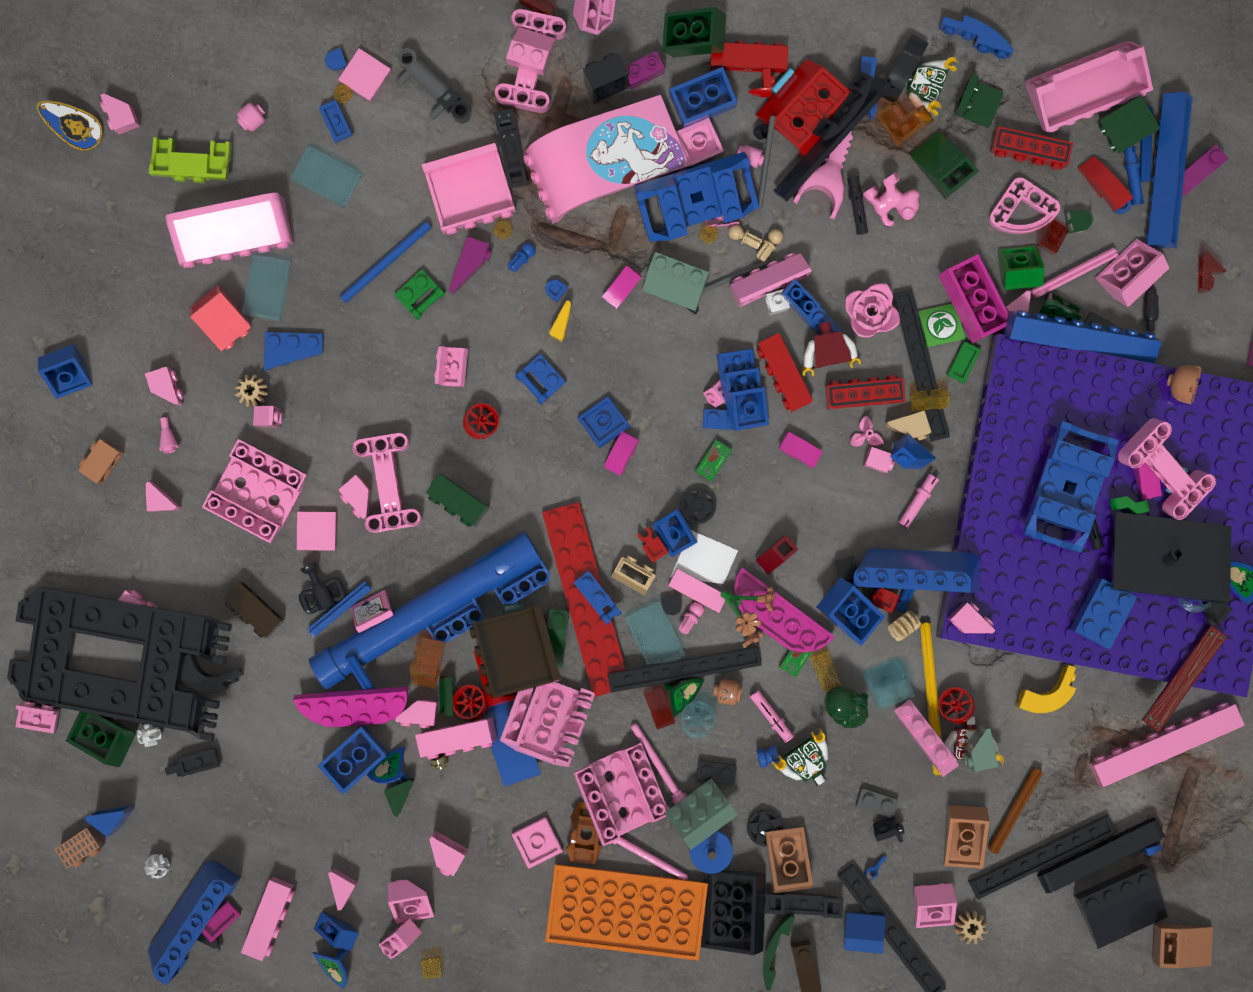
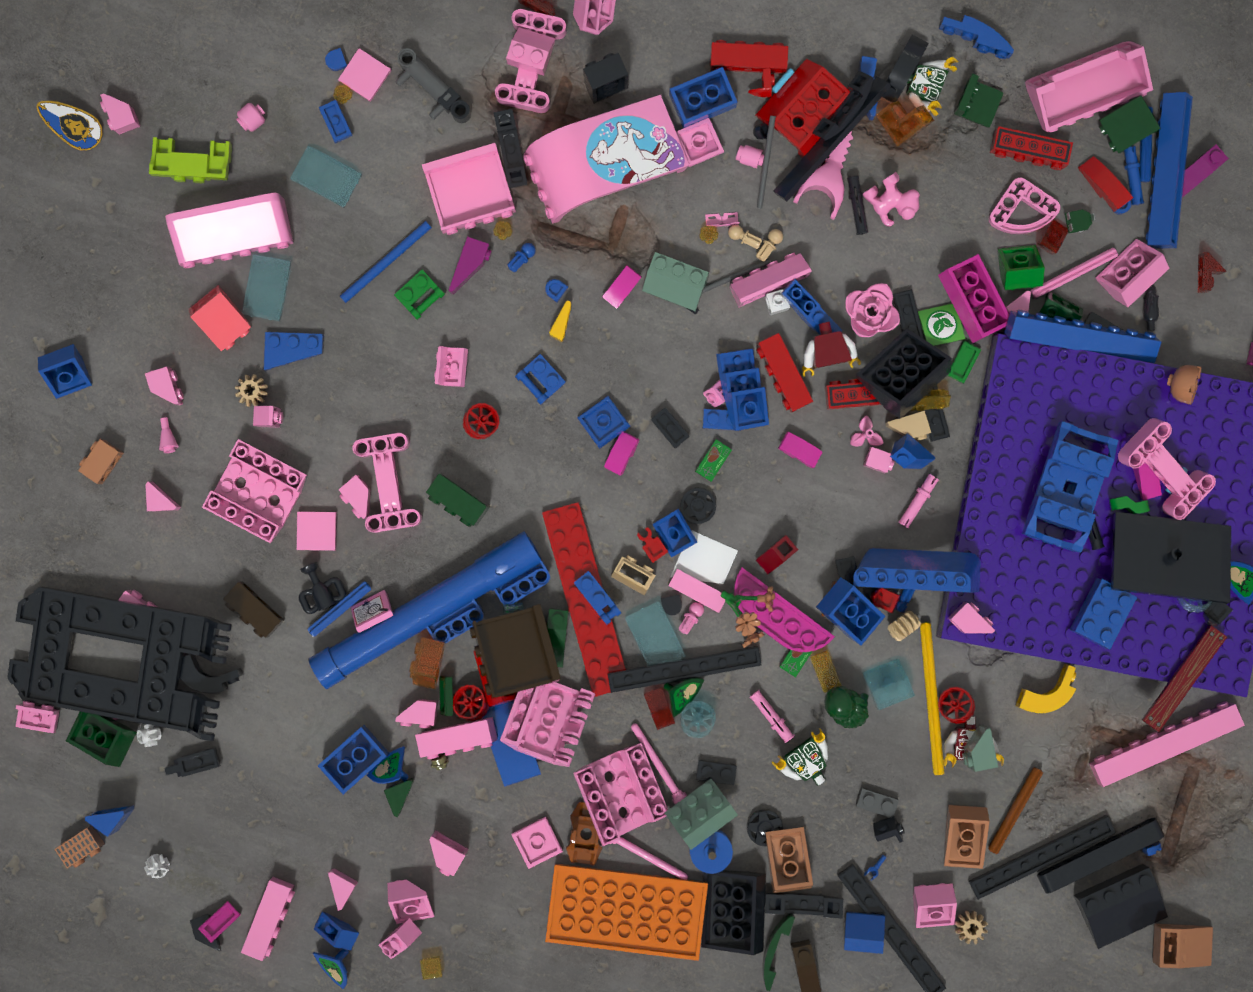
blue windscreen [148,860,241,985] -> none
dark pink plate [293,687,408,727] -> none
blue axle [345,653,376,690] -> none
magenta brick [625,51,665,91] -> none
blue piece [634,151,759,242] -> none
dark green brick [662,7,726,58] -> none
nougat head [714,679,742,705] -> none
blue wheel [756,745,779,768] -> none
bright pink brick [894,699,959,777] -> none
dark green slope [909,131,979,200] -> none
none -> black plate [650,408,690,449]
none -> black slope [856,328,952,419]

